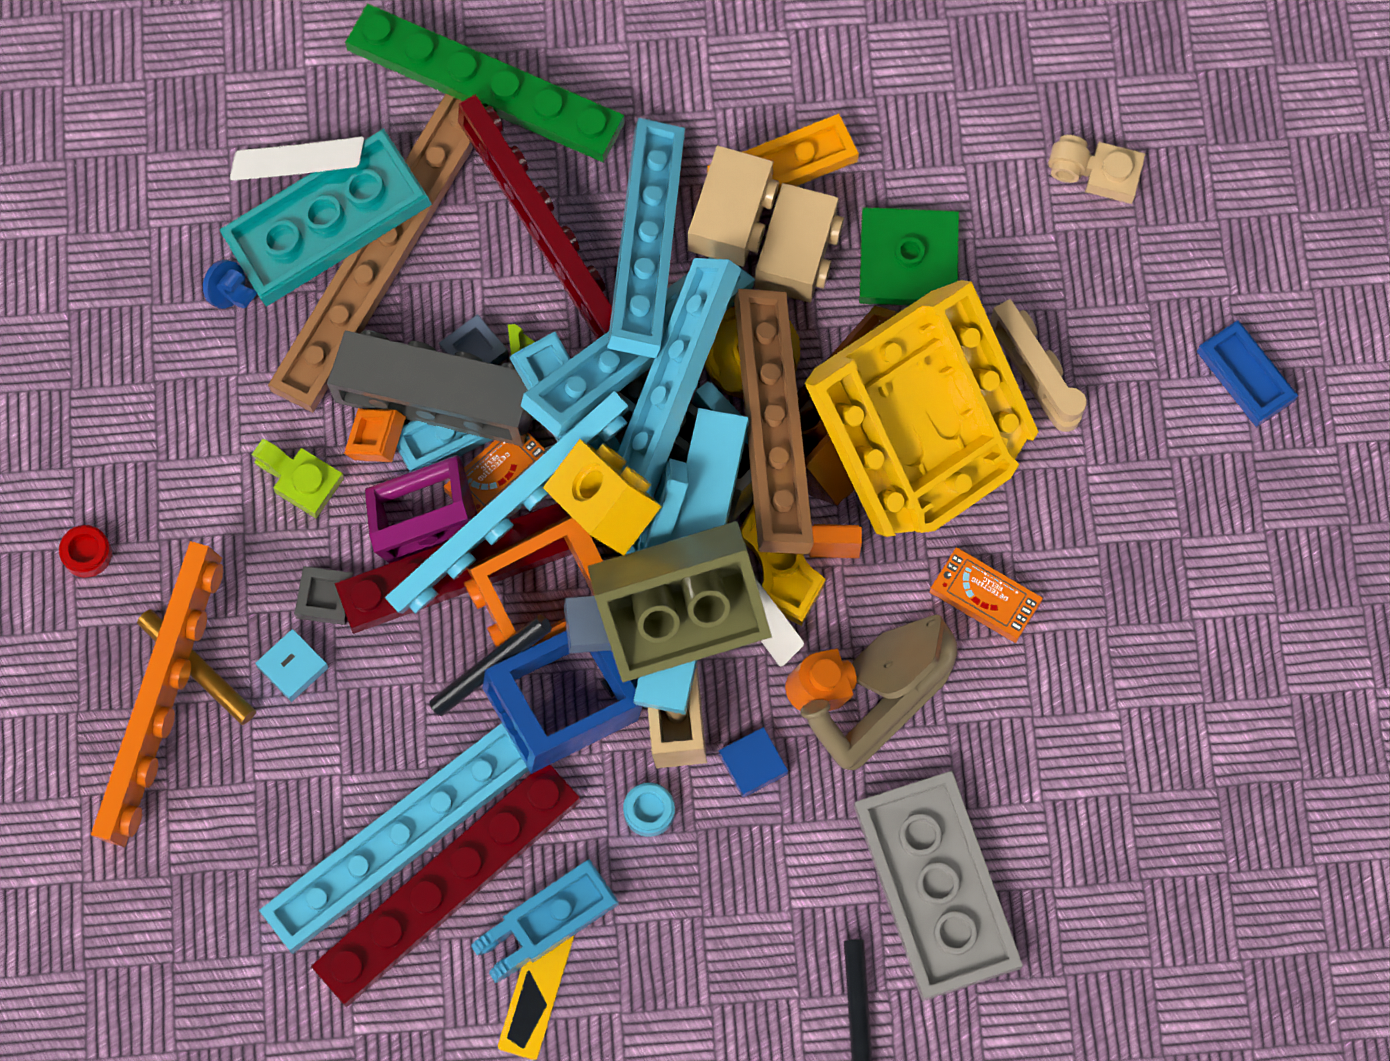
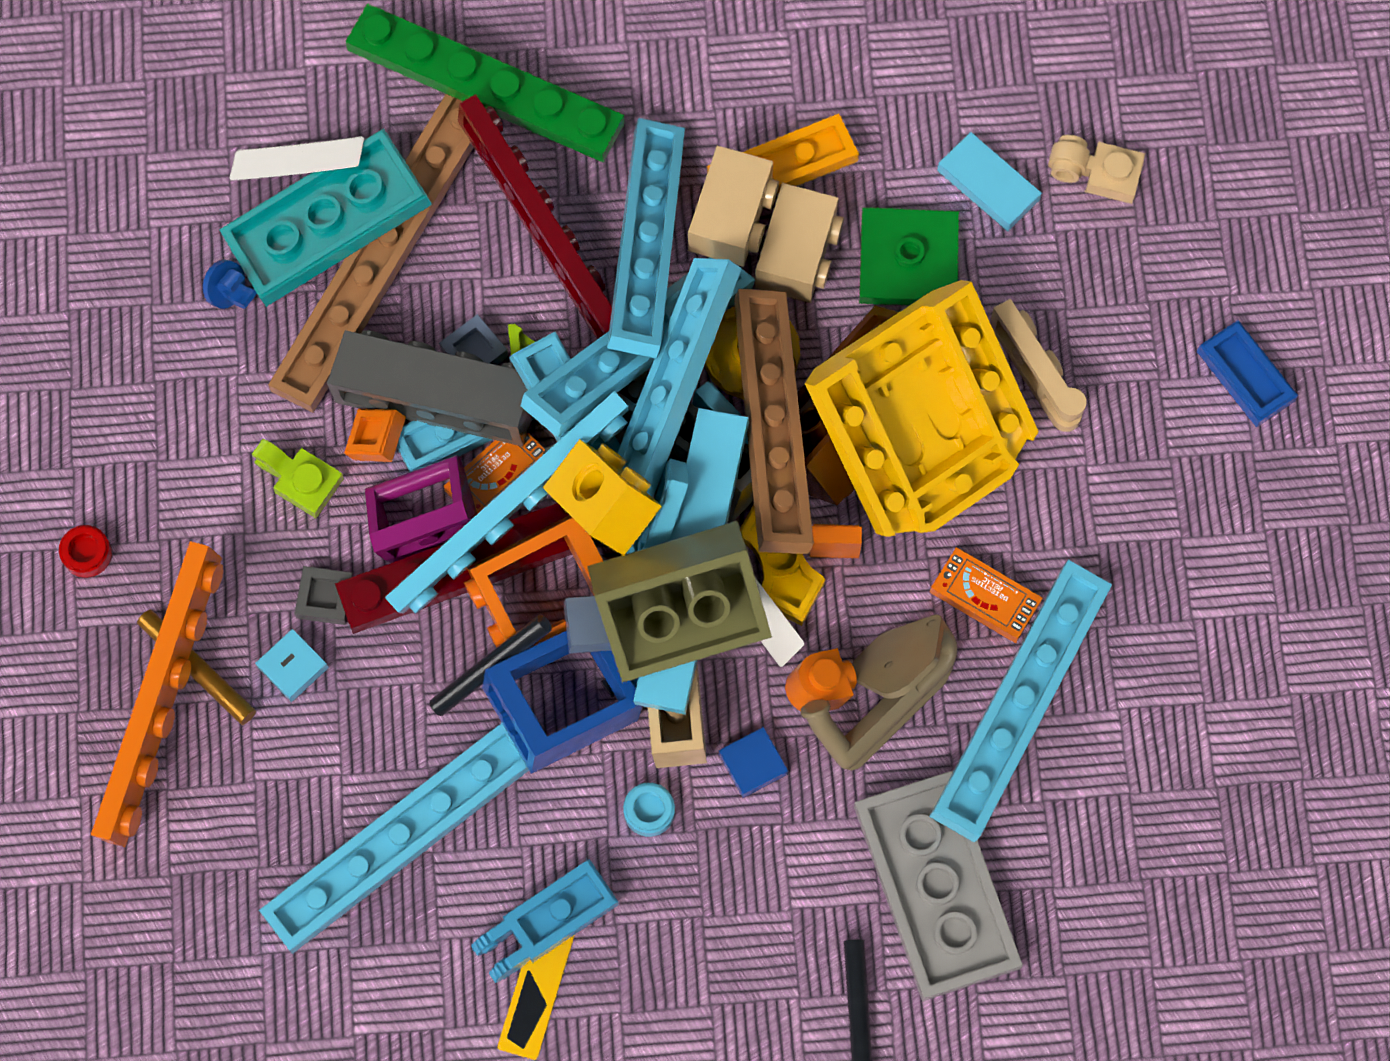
dark red plate [310,765,581,1008] -> none
none -> medium azure plate [929,560,1112,843]
none -> medium azure tile [937,132,1042,231]

